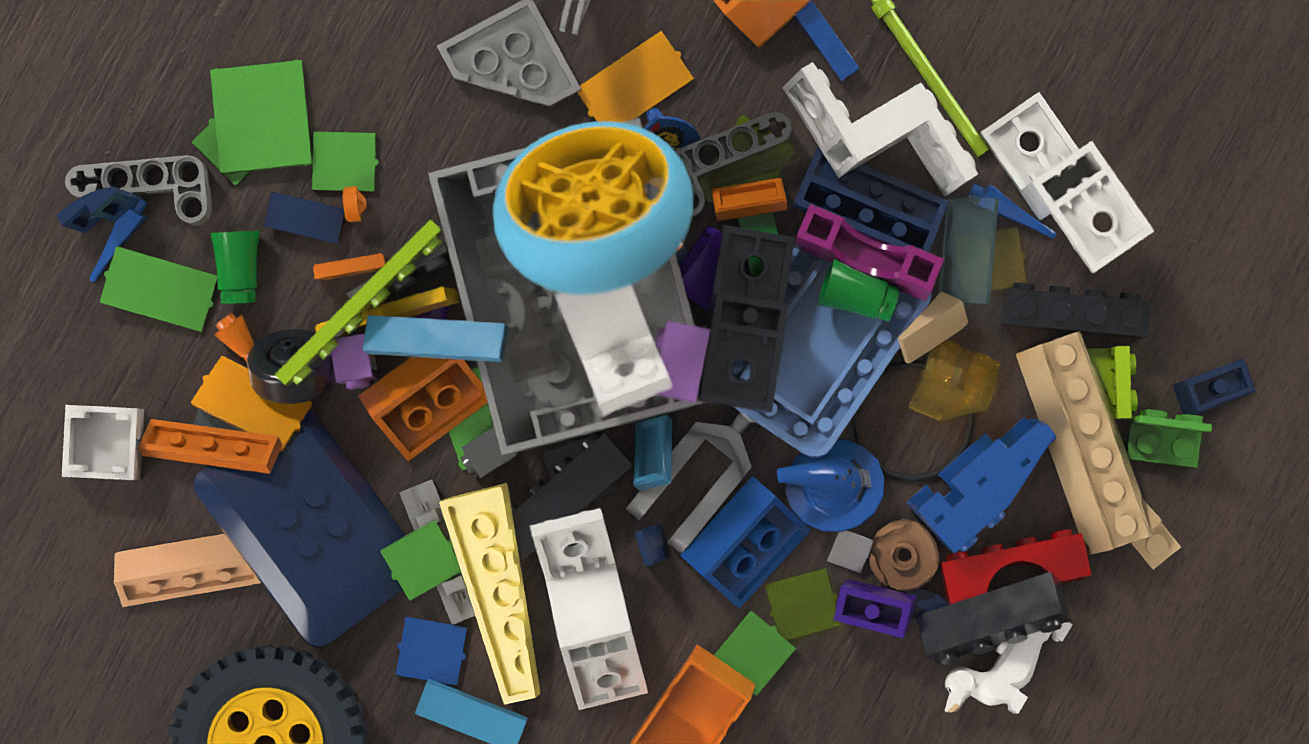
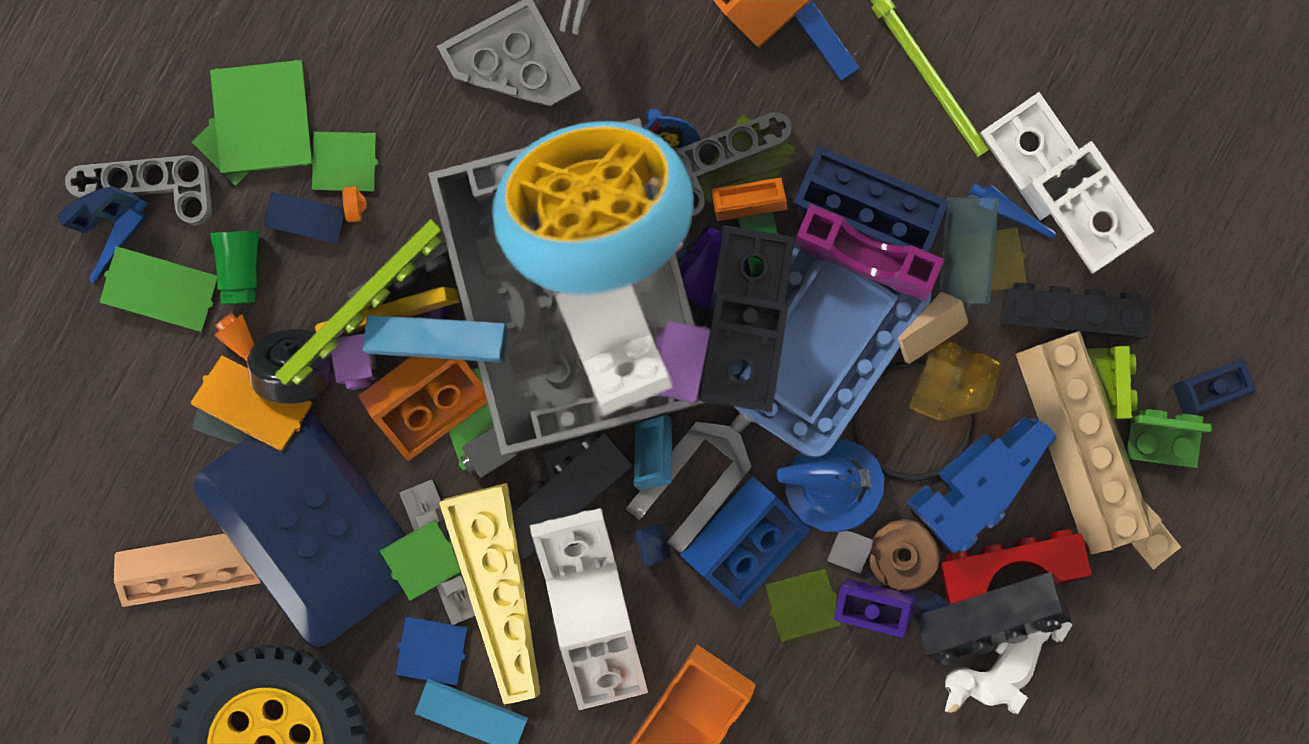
white container [62,405,144,480] -> none
orange plate [138,419,283,474] -> none
orange tile [313,253,387,281] -> none
light orange piece [578,31,694,123] -> none
bright green piece [714,610,796,696] -> none
white bracket [782,62,978,197] -> none
green plant [818,259,900,322] -> none

